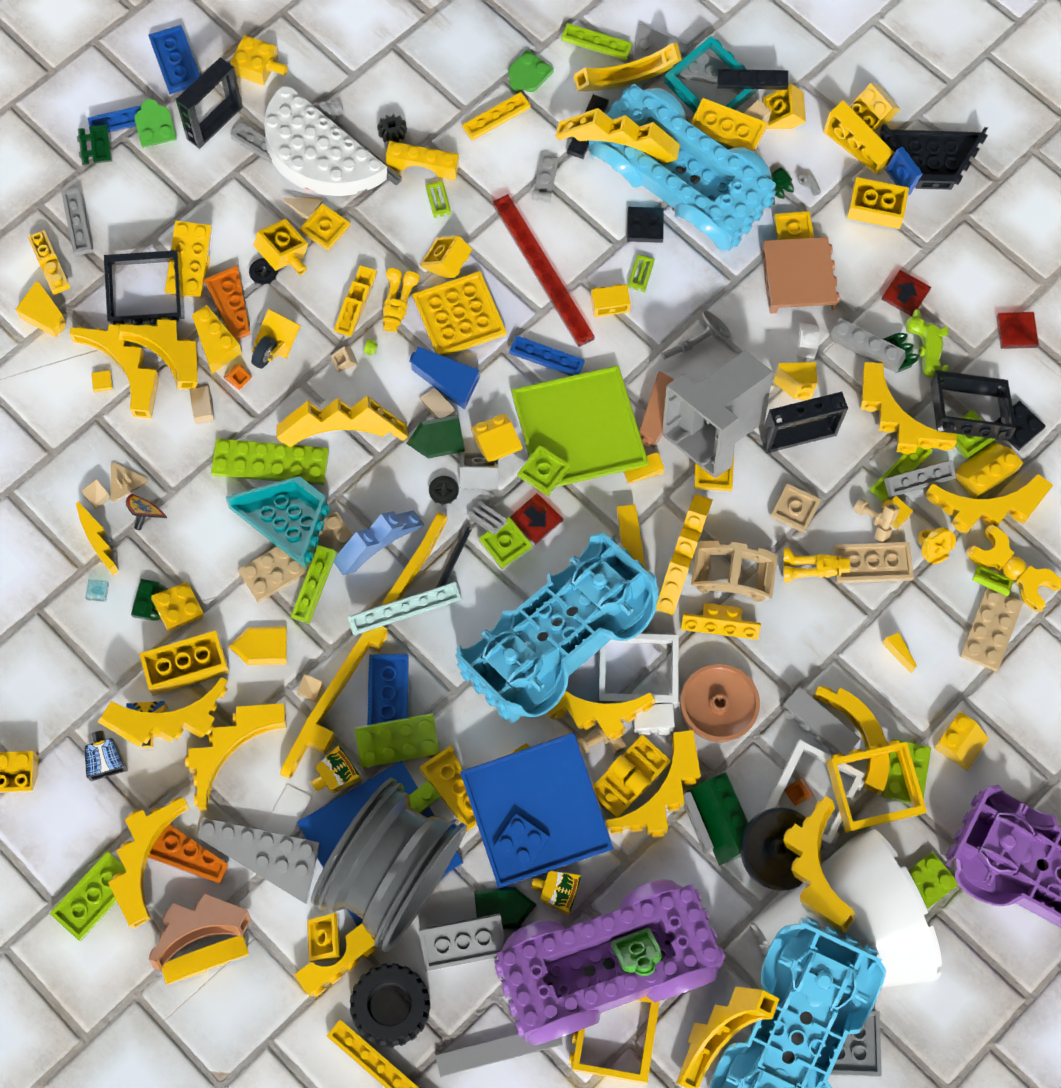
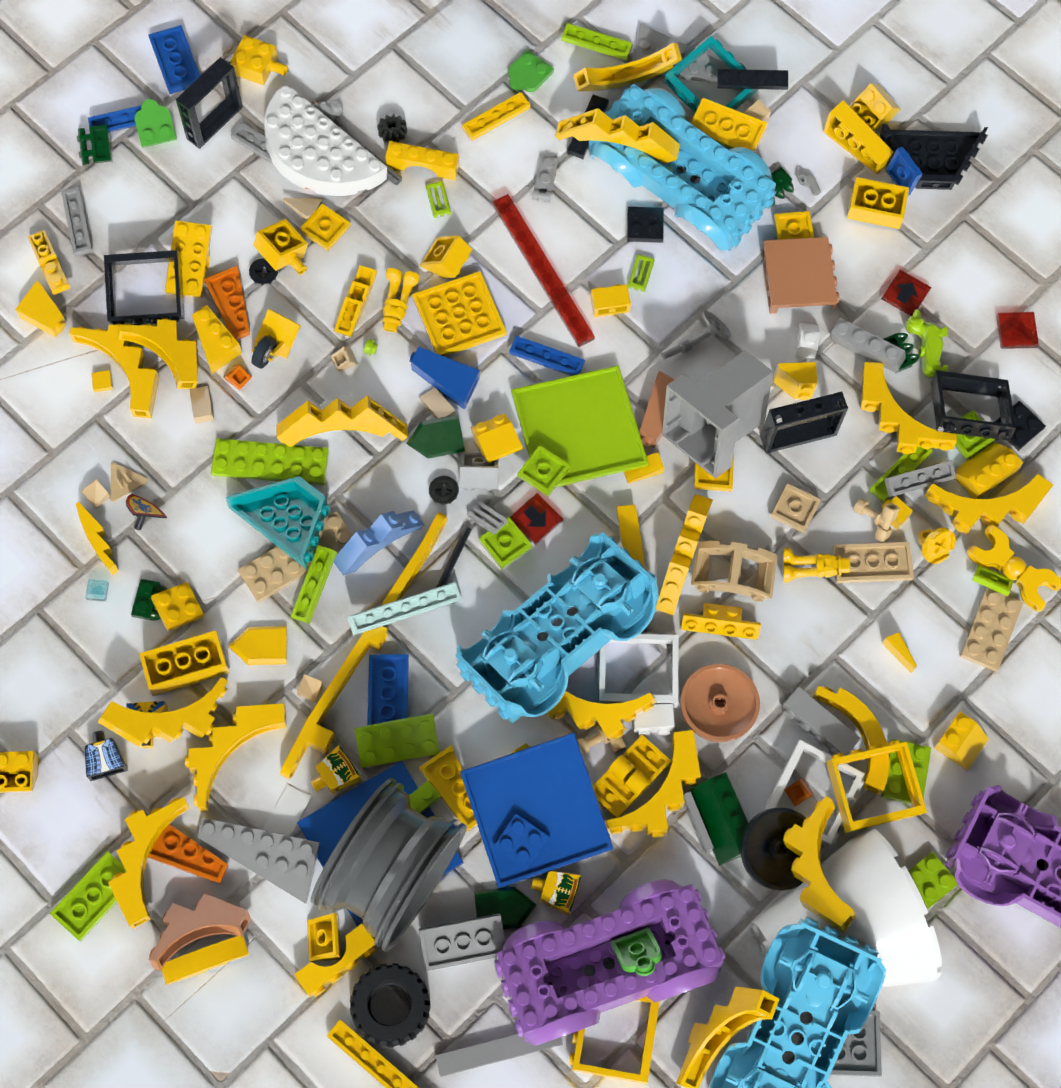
yellow slope [763,84,806,129] -> none

